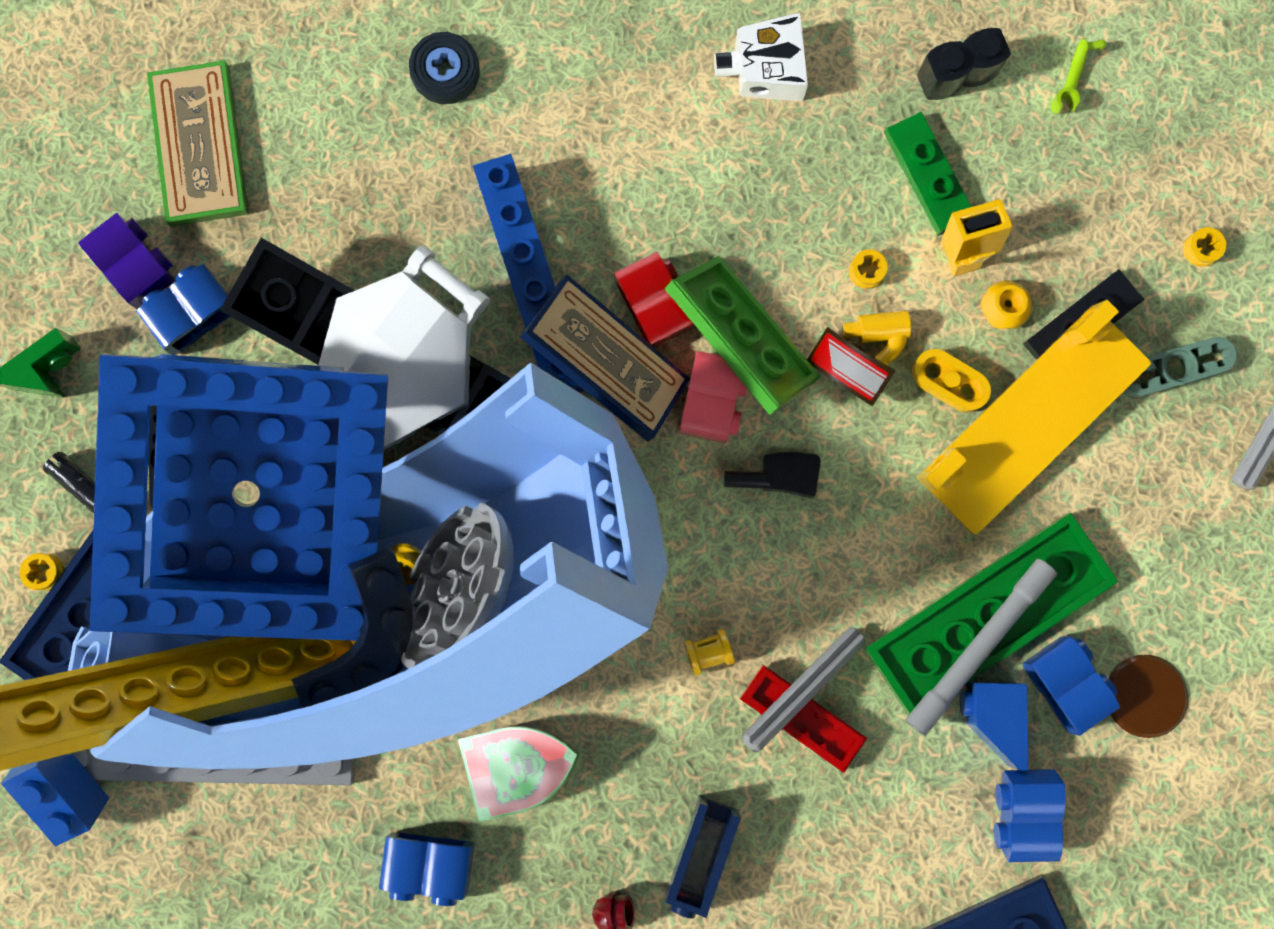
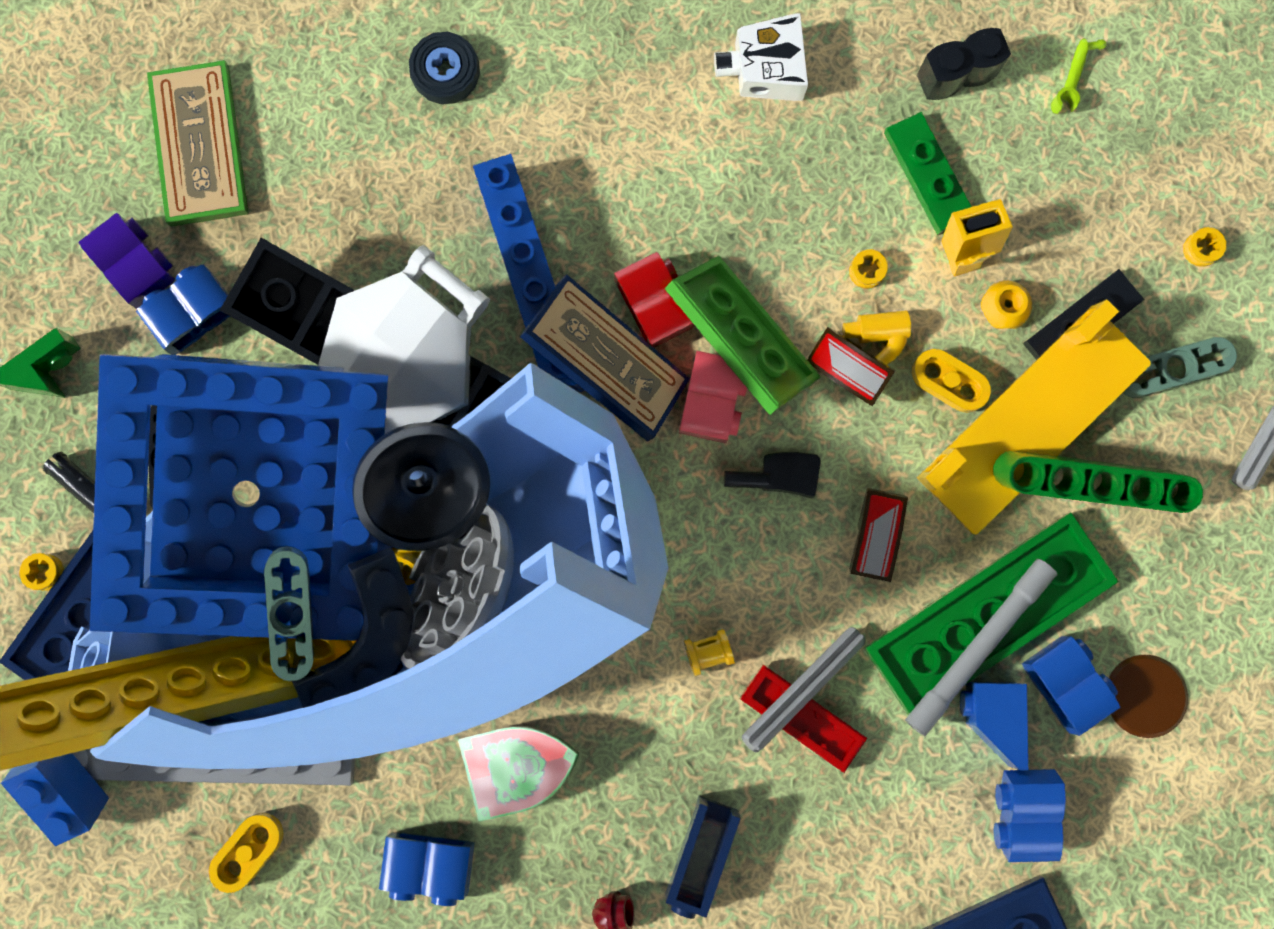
none -> yellow plate [209,813,284,893]
none -> sand green beam [264,546,314,681]
none -> black dish [352,422,490,551]
none -> slope [849,488,908,582]
none -> green beam [993,451,1203,513]

